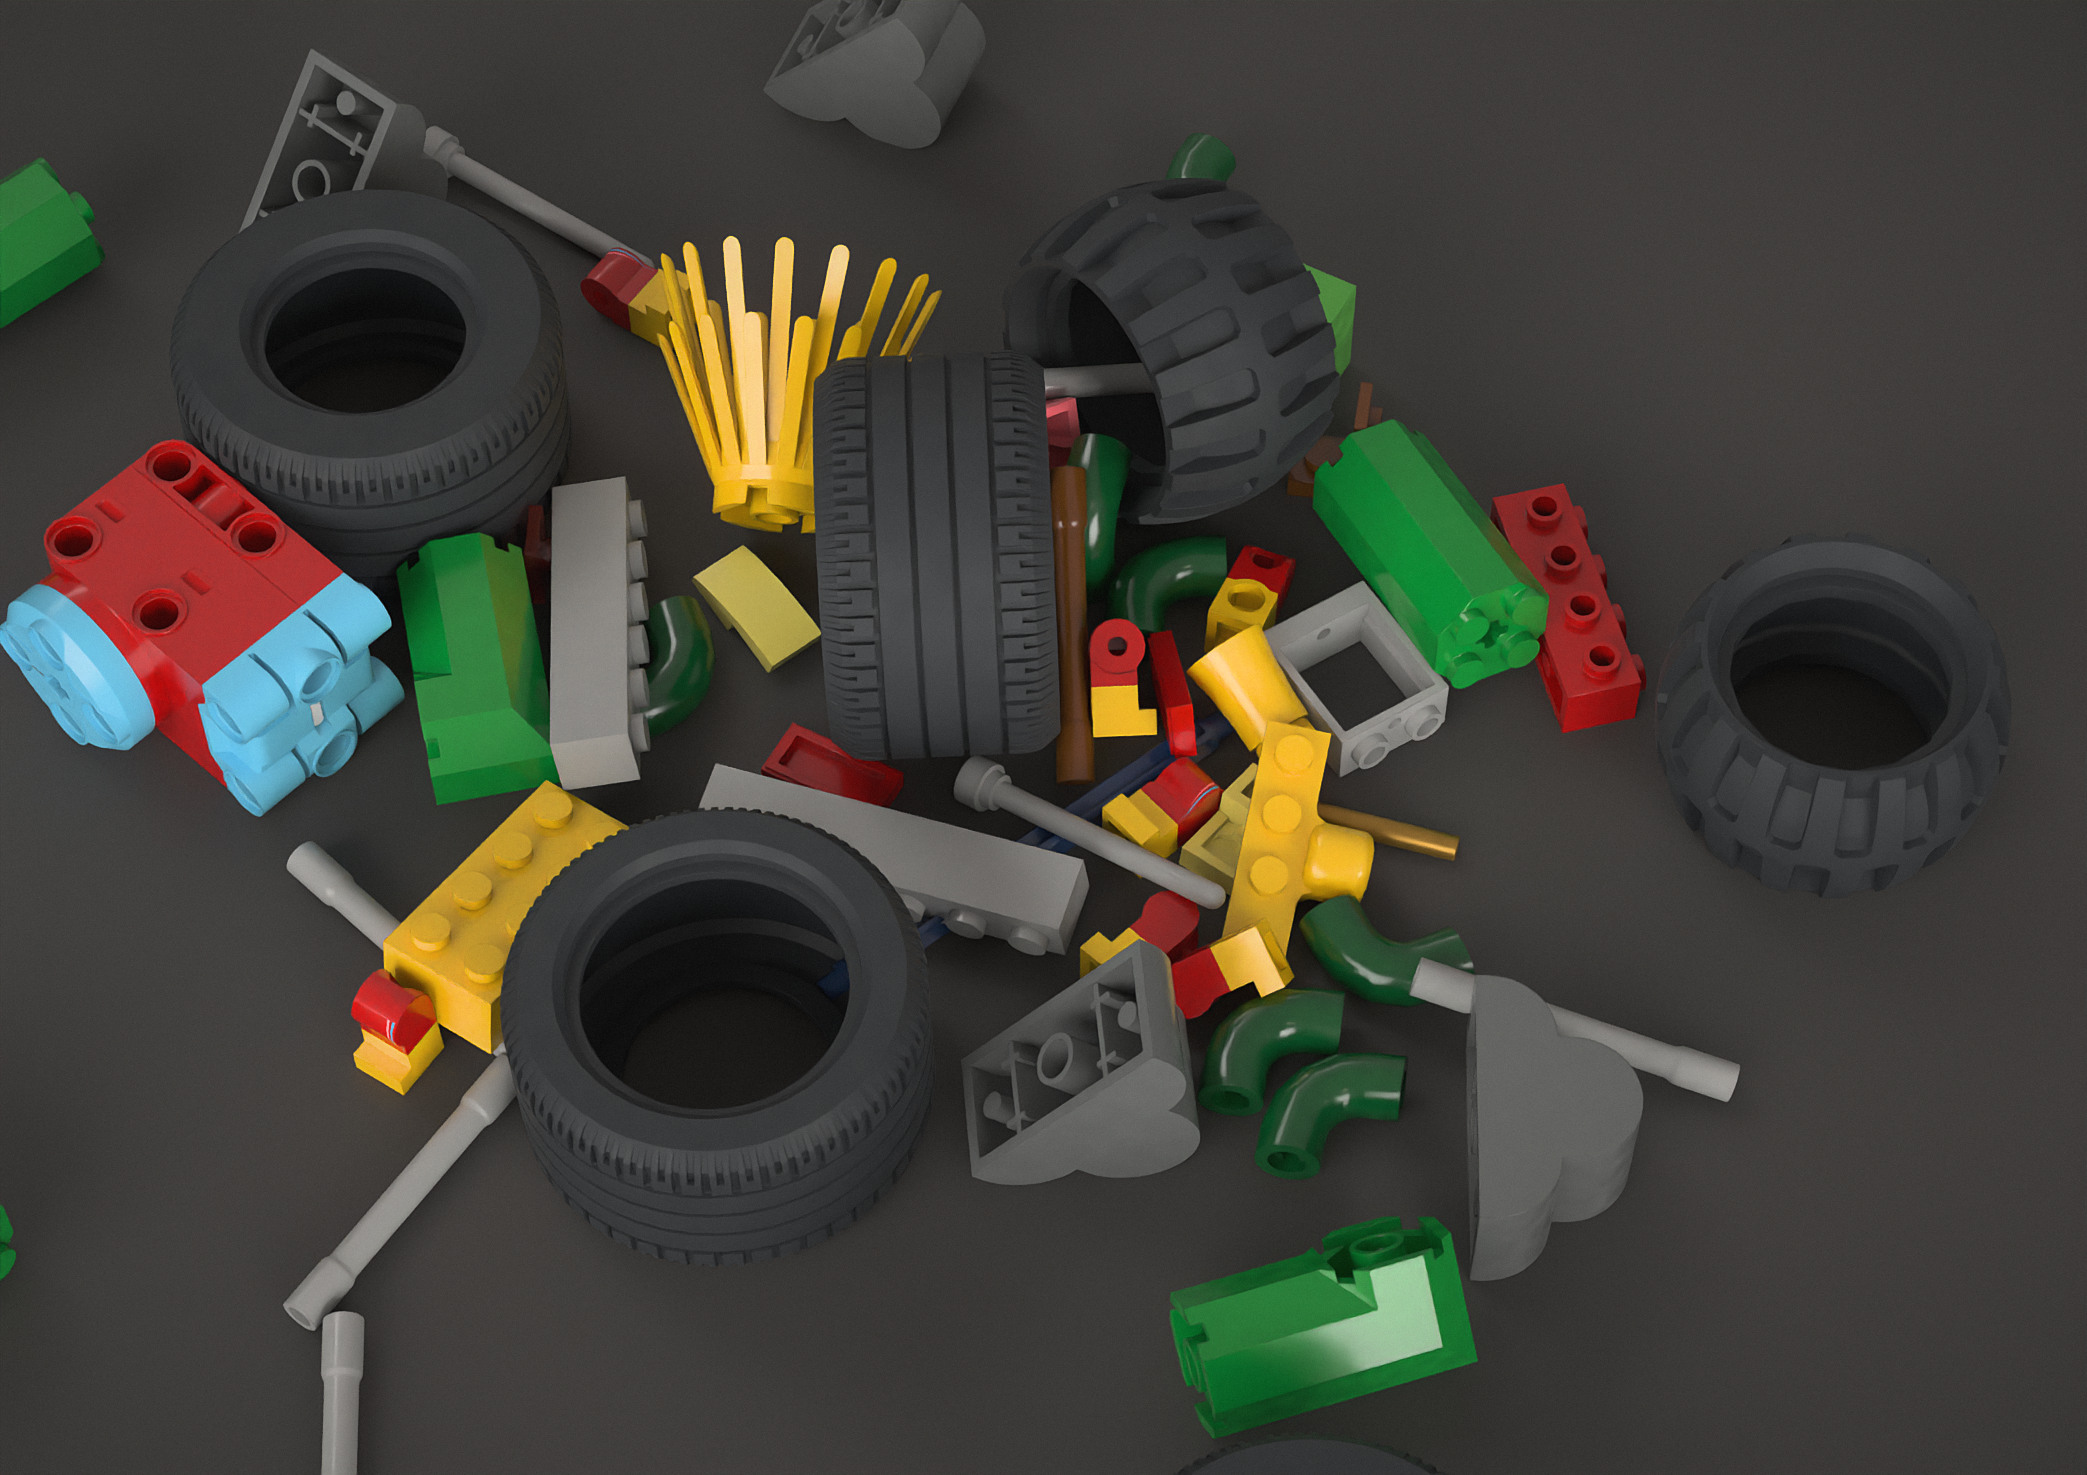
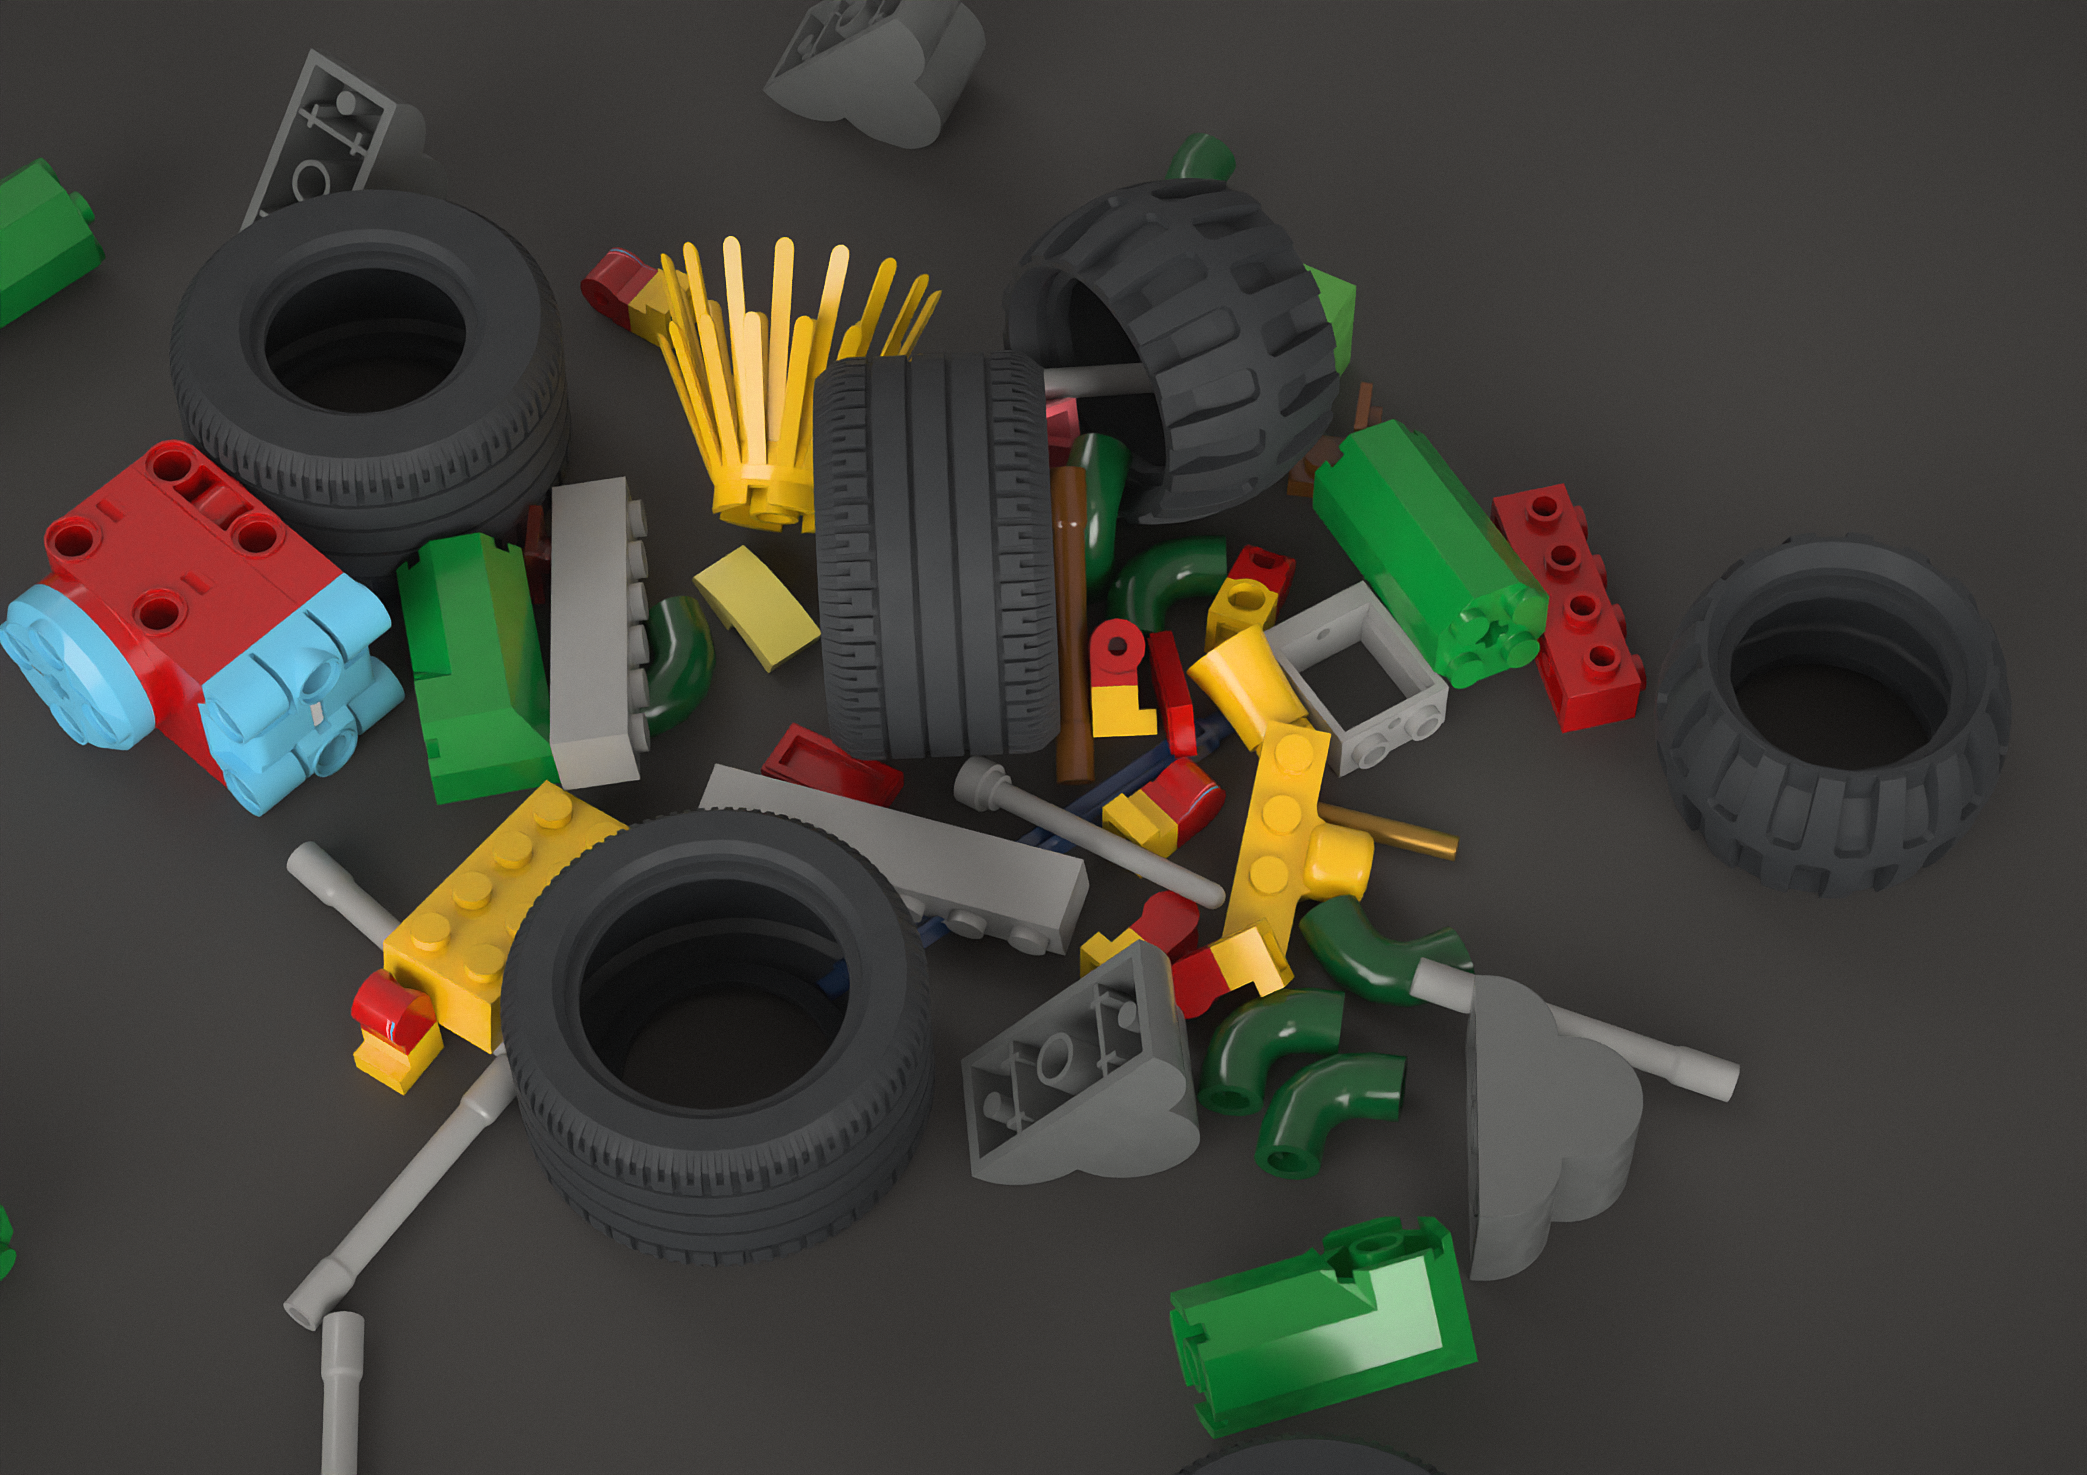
light grey piece [423,126,655,269] -> none
light yellow slope [1179,763,1258,895] -> none

